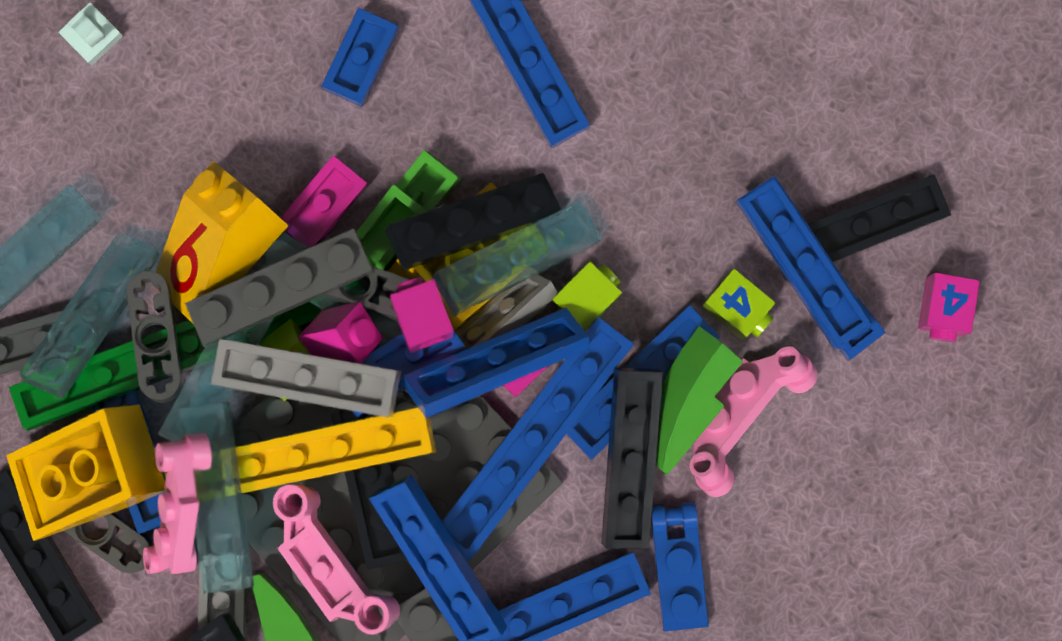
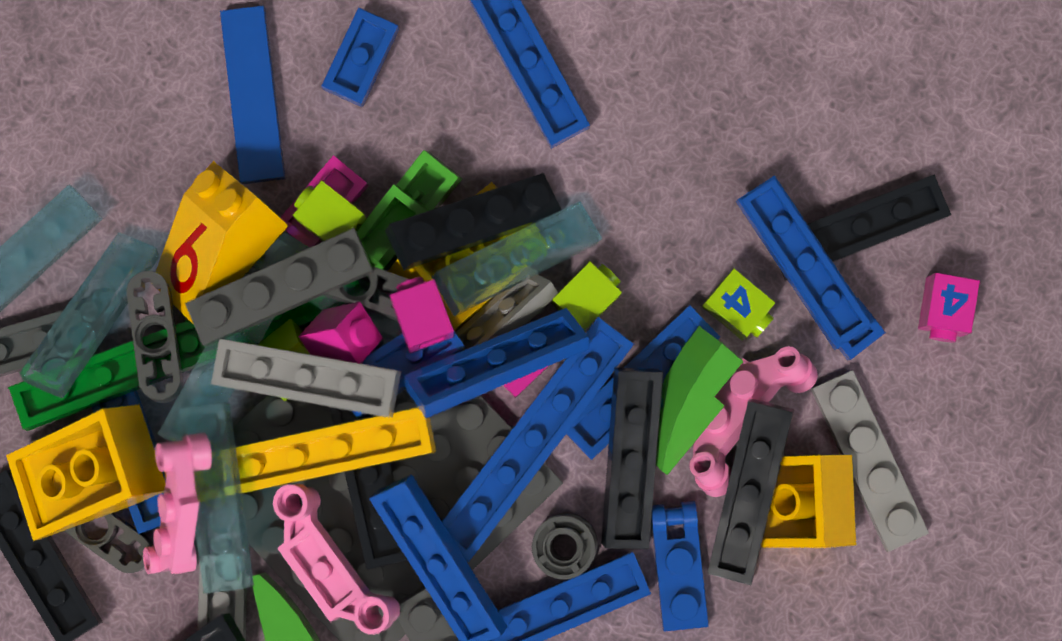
light aqua tile [59,2,123,66] -> none
none -> blue tile [220,6,286,185]
none -> lime brick [293,180,366,242]
none -> dark grey wheel [532,513,598,580]
none -> black plate [707,398,794,585]
none -> yellow slope [761,455,856,548]
none -> light grey plate [811,370,929,552]

